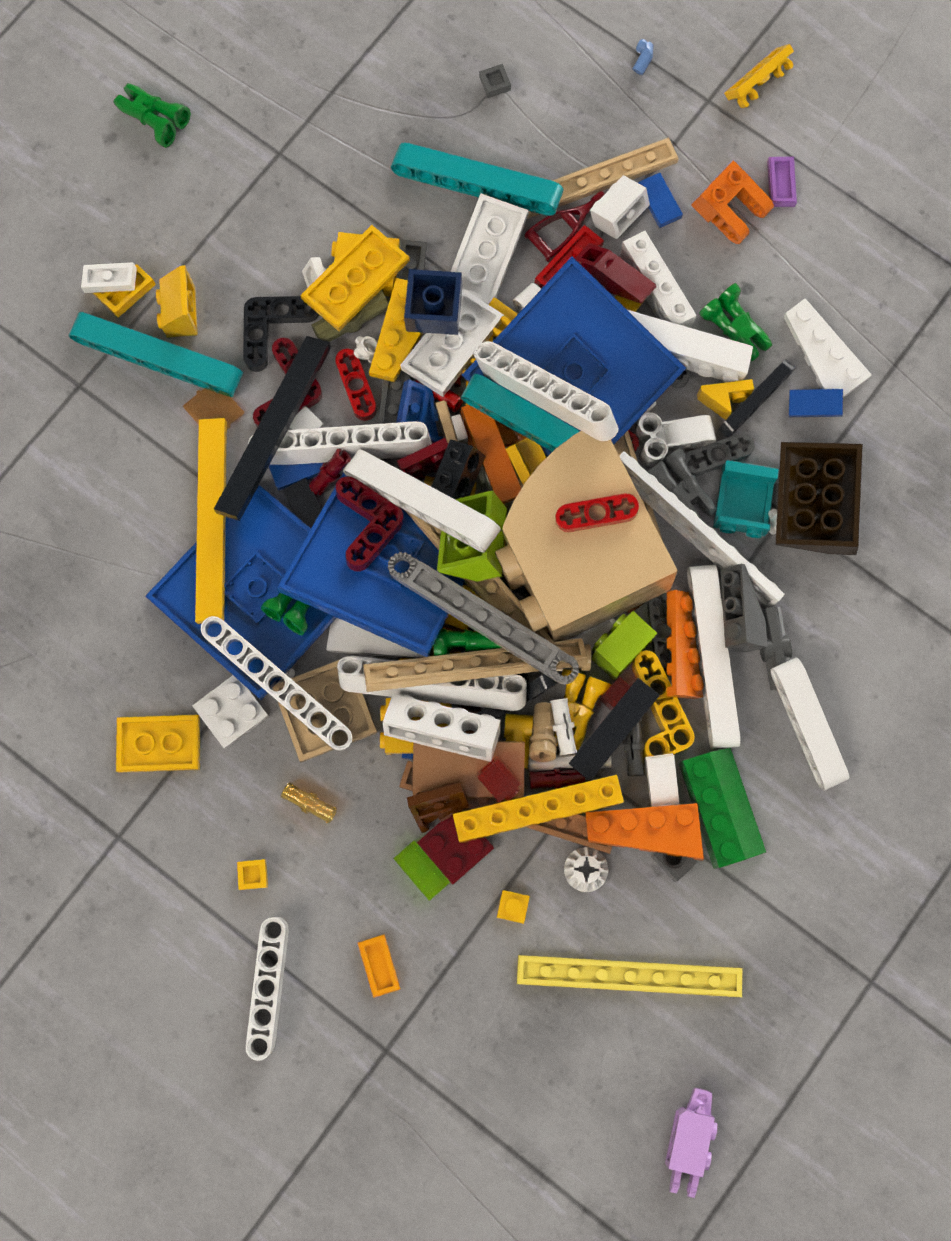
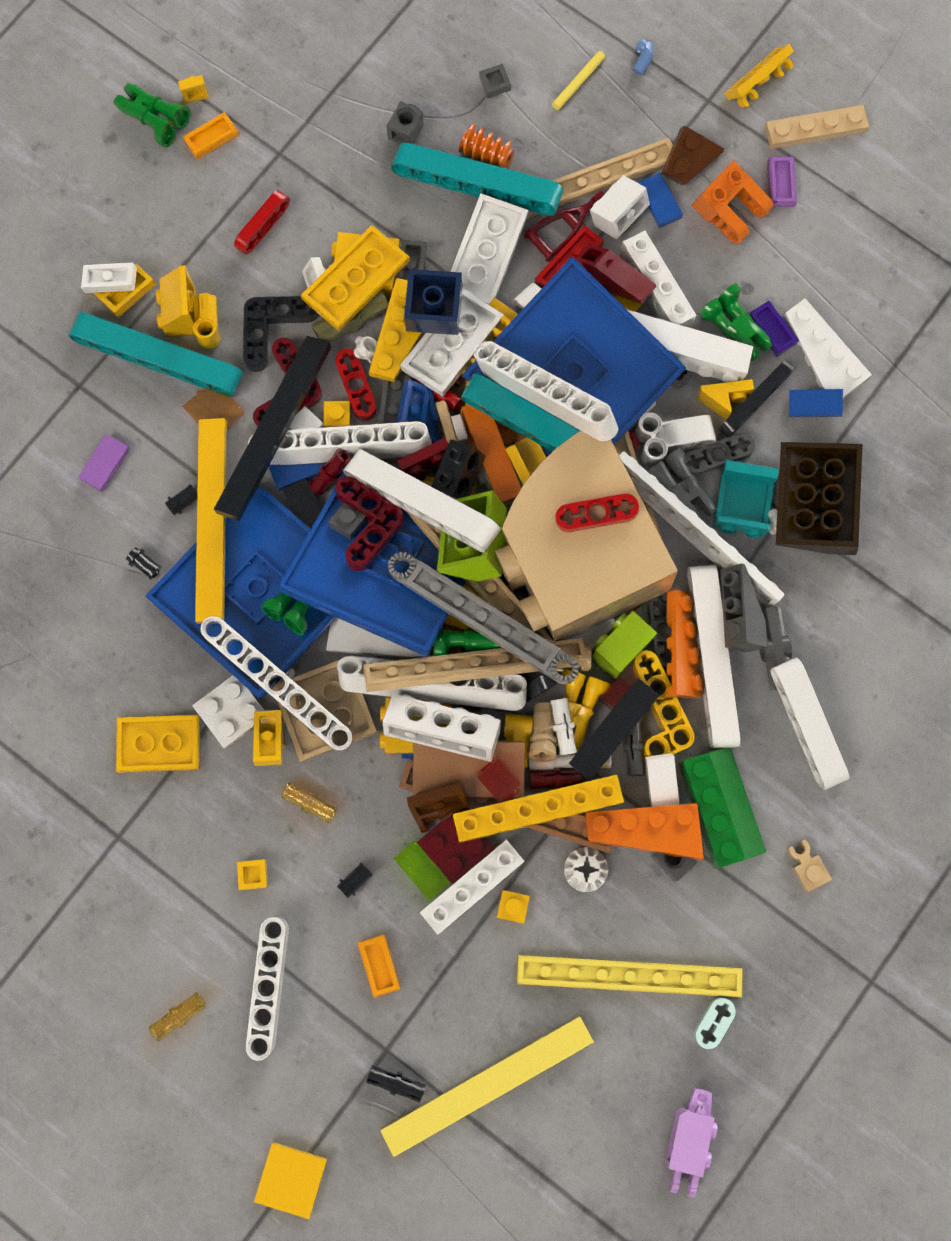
none -> medium lavender tile [78,434,130,493]
none -> black pin [126,547,162,580]
none -> clear yellow pin [149,992,206,1041]
none -> black pin [165,484,197,516]
none -> yellow plate [178,75,209,104]
none -> light orange tile [183,112,239,160]
none -> yellow piece [193,293,221,350]
none -> red beam [234,190,290,255]
none -> yellow slope [253,710,285,766]
none -> yellow tile [254,1142,327,1219]
none -> yellow plate [324,401,351,428]
none -> dark grey plate [328,502,367,540]
none -> black pin [337,863,373,898]
none -> black pin [366,1065,426,1103]
none -> light yellow tile [380,1016,594,1157]
none -> dark grey brick [387,101,424,144]
none -> white brick [420,840,525,935]
none -> orange piece [458,124,515,169]
none -> light yellow bar [552,51,605,111]
none -> reddish brown wing [661,126,725,185]
none -> light aqua beam [694,997,736,1049]
none -> dark purple tile [749,301,799,357]
none -> tan plate [765,105,869,149]
none -> tan plate [787,840,832,893]

